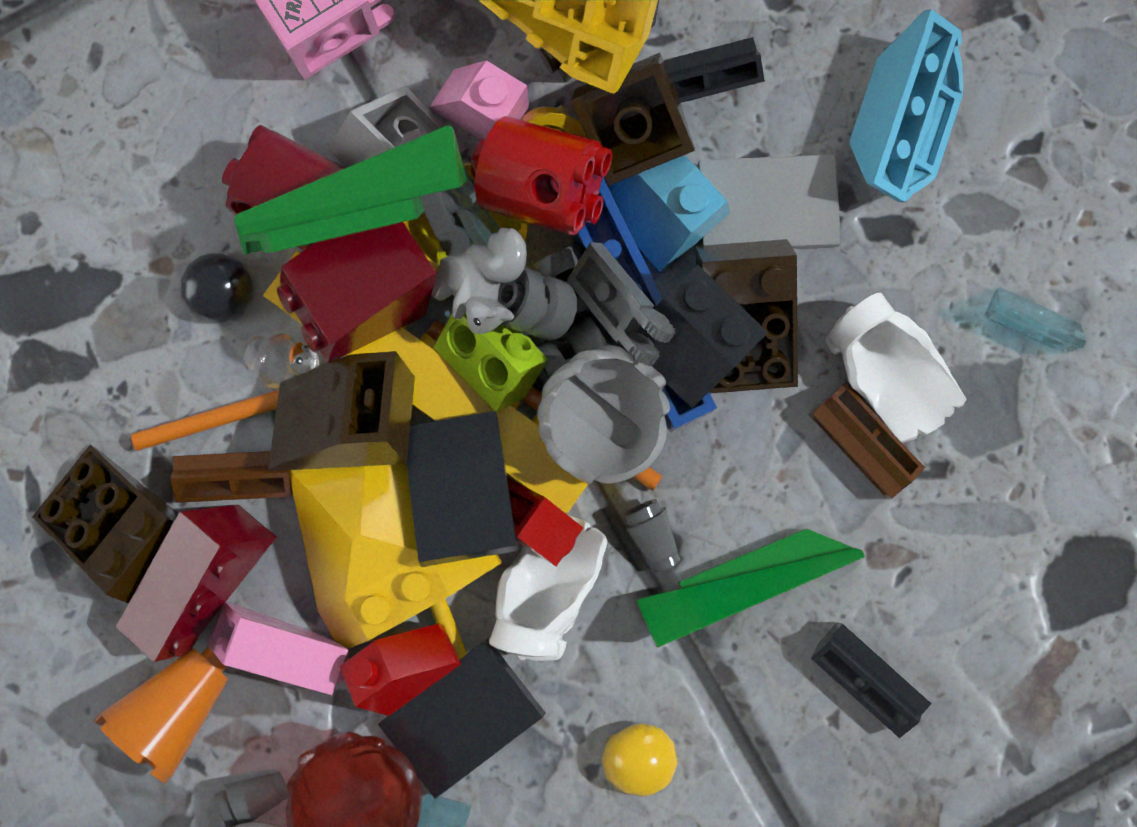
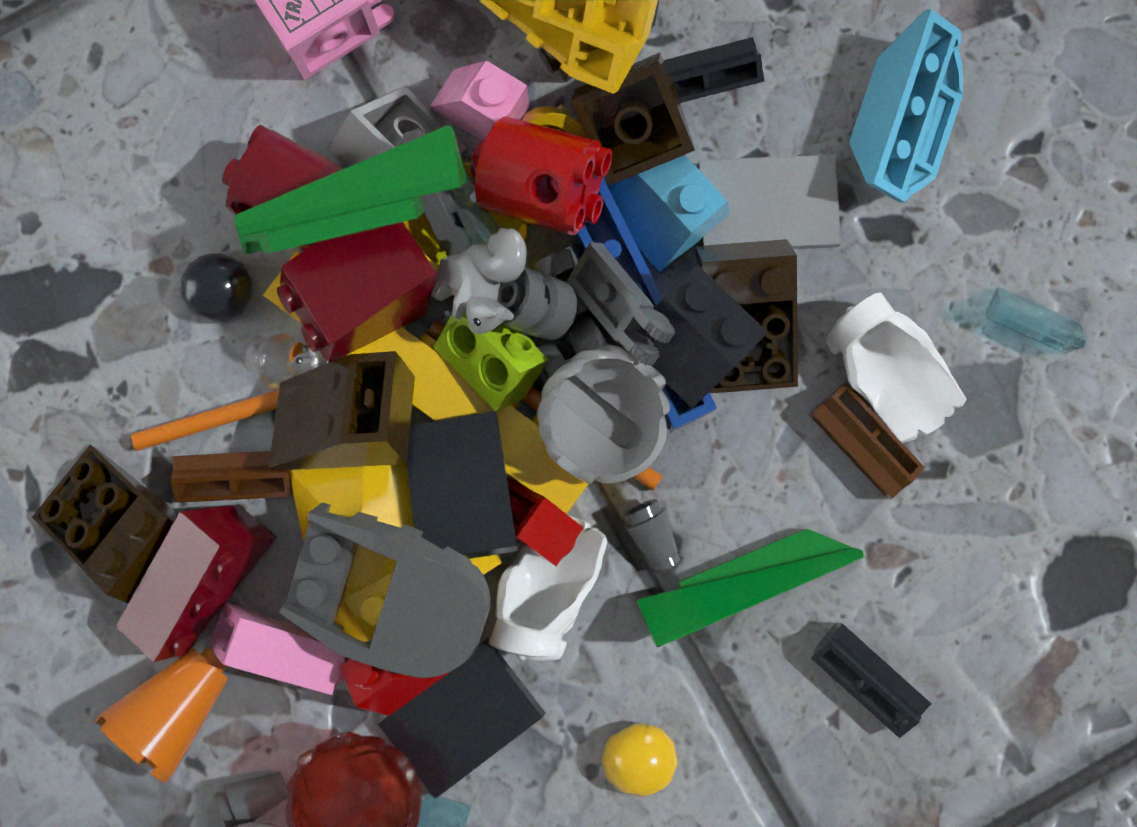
none -> dark grey slope [279,502,490,678]

